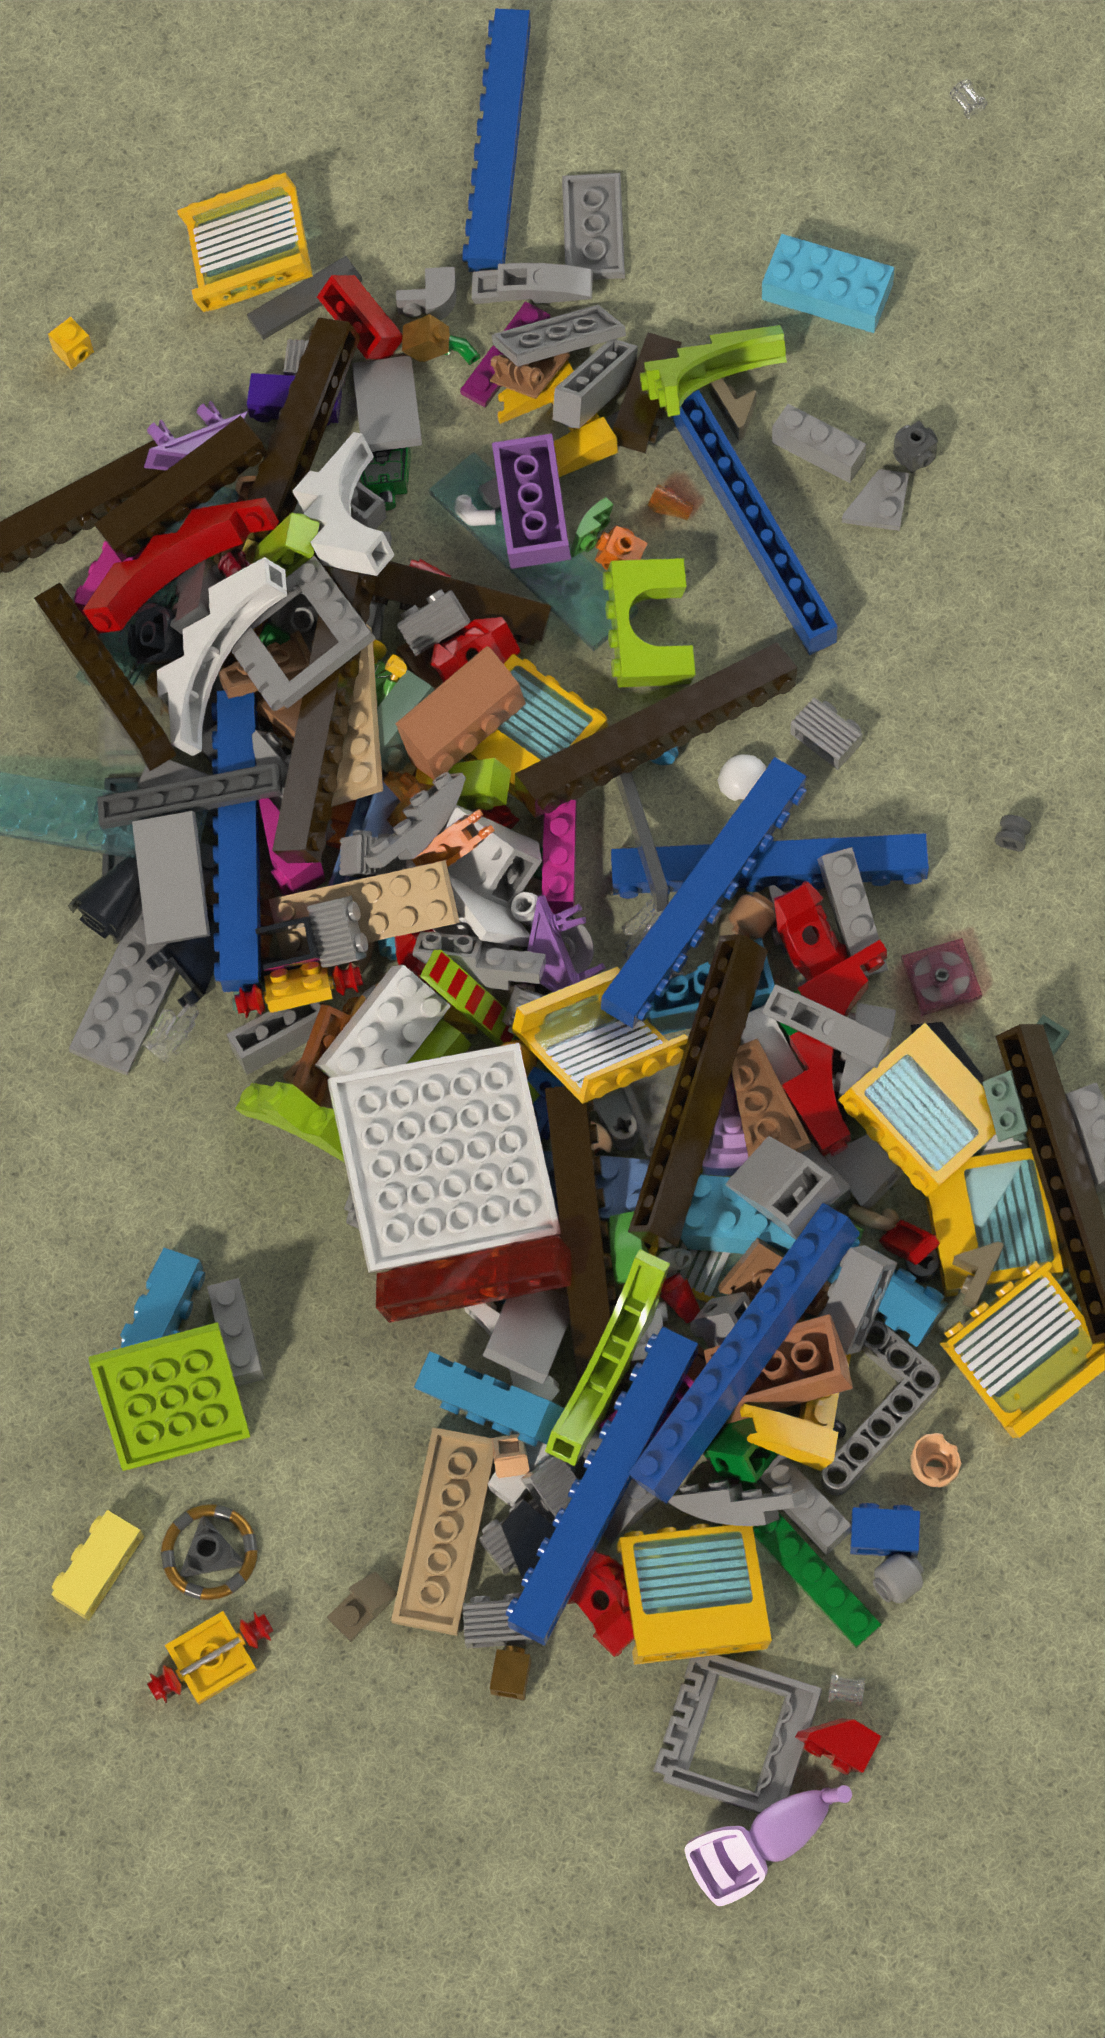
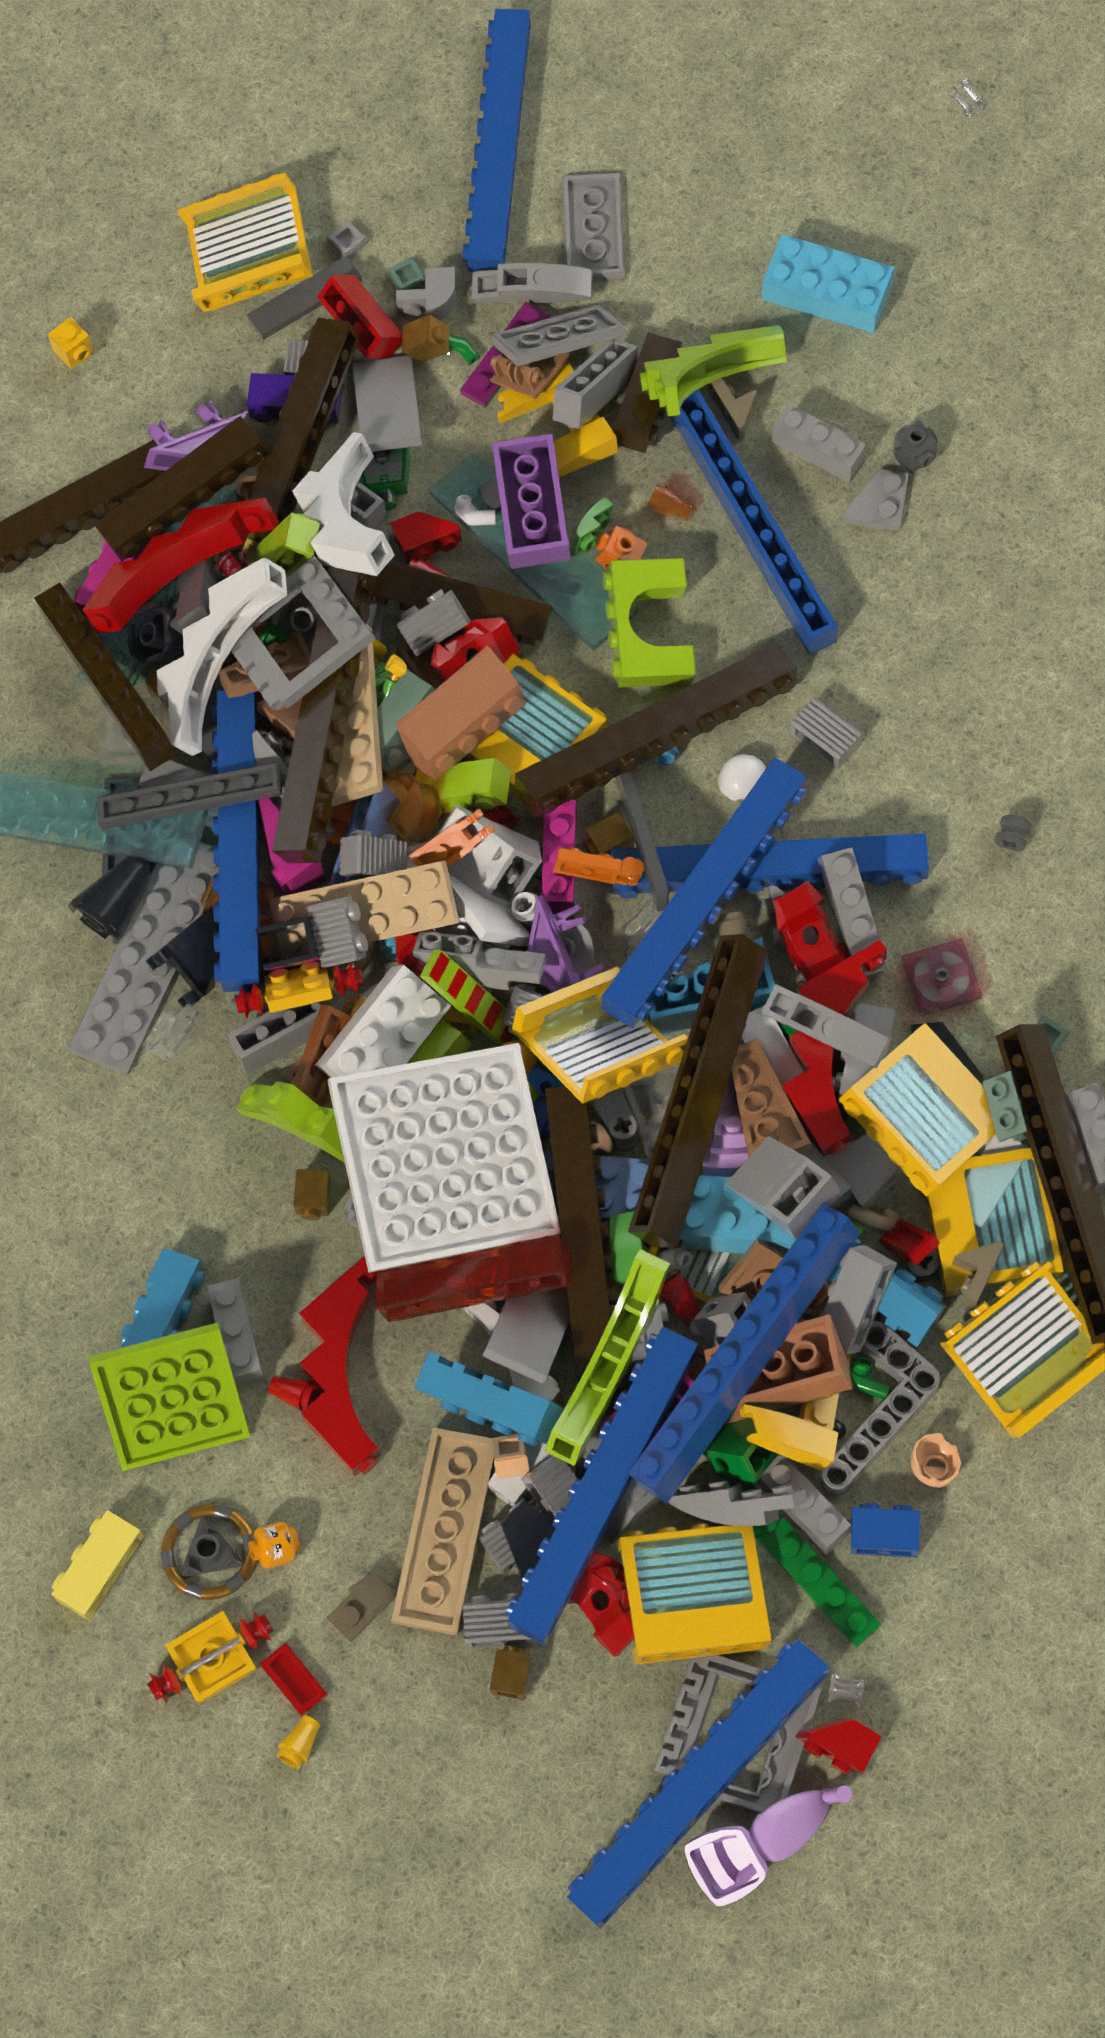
light grey tile [132,811,210,946] -> none
light grey slope [363,772,465,868] -> none
medium nougat head [728,892,776,939] -> none
light grey head [873,1553,924,1603] -> none
none -> light orange head [248,1521,300,1569]
none -> red tile [260,1643,328,1717]
none -> red cone [268,1375,320,1411]
none -> yellow cone [276,1715,321,1769]
none -> pearl gold brick [293,1169,331,1221]
none -> red arch [299,1256,382,1477]
none -> light grey tile [327,221,369,259]
none -> sand green tile [387,257,425,290]
none -> red slope [390,511,462,564]
none -> orange hinge [553,847,645,886]
none -> blue brick [567,1639,831,1929]
none -> pearl gold brick [584,812,635,856]
none -> green arm [850,1356,891,1400]

